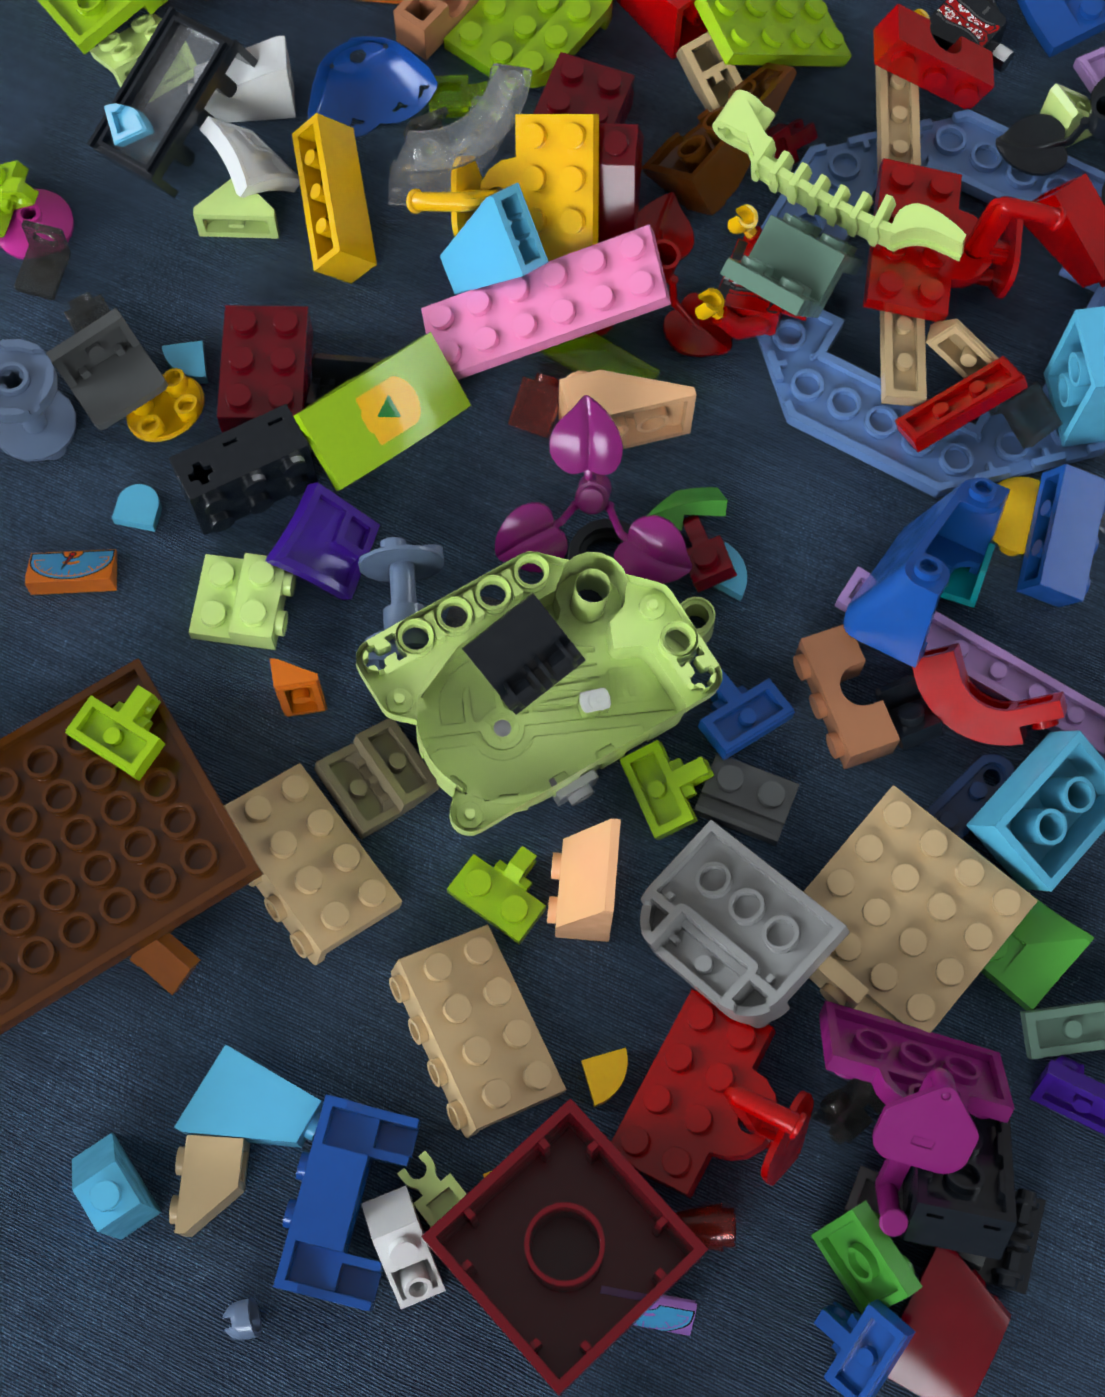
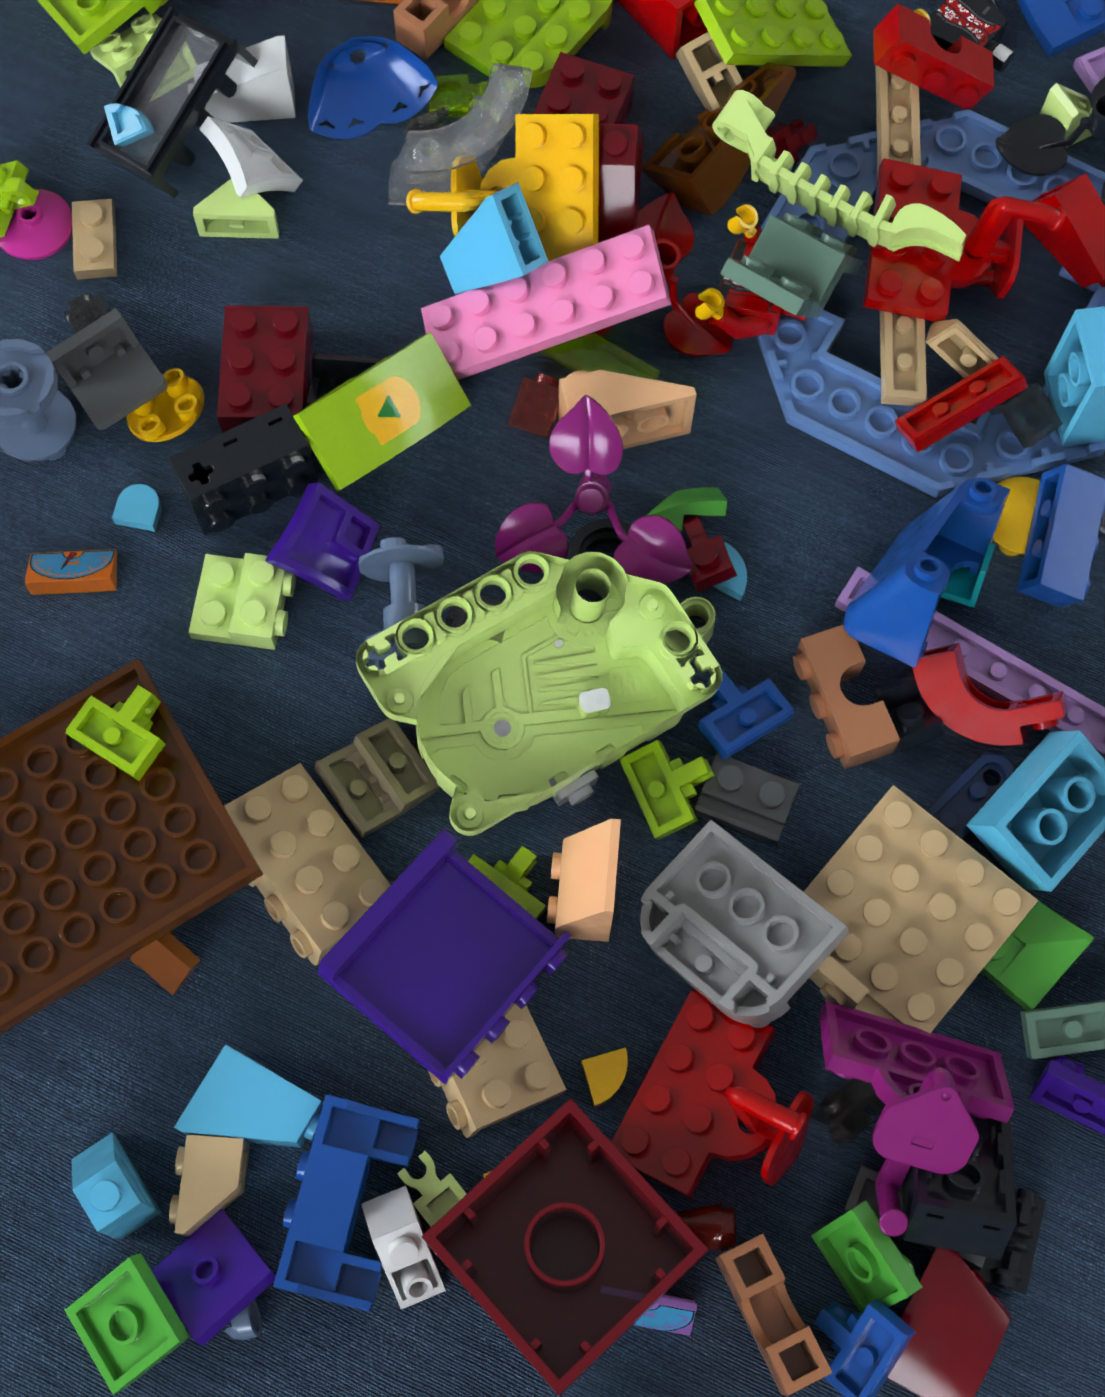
clear smoke bracket [14,220,71,300] -> none
medium azure tile [162,341,208,384] -> none
orange slope [270,658,328,717] -> none
yellow brick [292,113,377,284] -> none
black hinge [462,592,586,715] -> none
none -> bright green plate [64,1253,190,1395]
none -> tan plate [72,199,117,280]
none -> dark purple plate [151,1208,276,1347]
none -> dark purple panel [317,829,571,1085]
none -> nougat arch [715,1234,832,1396]

